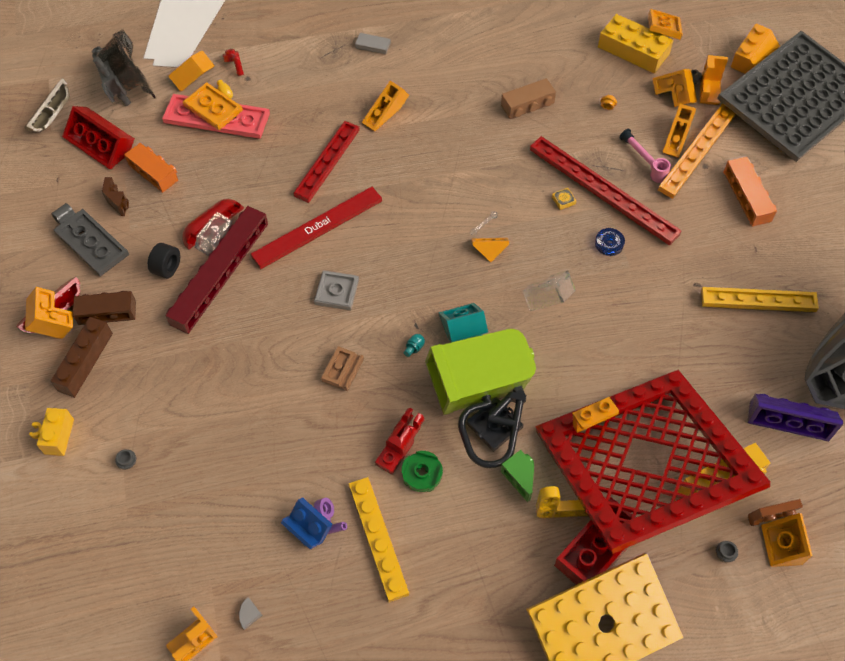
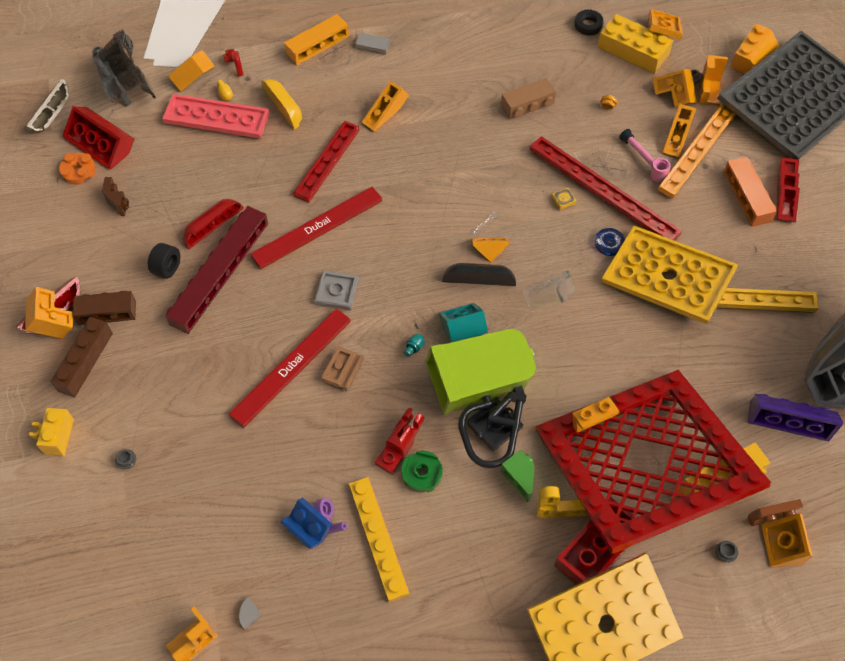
dark grey hinge [51,203,129,277] -> none
orange brick [124,143,178,193] -> none
light orange tile [183,82,243,130] -> none
clear slope [195,212,232,256] -> none
none -> orange plate [59,153,96,184]
none -> red tile [229,308,351,428]
none -> yellow brick [261,79,302,130]
none -> light orange brick [284,14,349,65]
none -> black brick [442,263,516,286]
none -> black tyre [574,9,604,35]
none -> yellow plate [602,226,738,324]
none -> red slope [777,157,800,222]

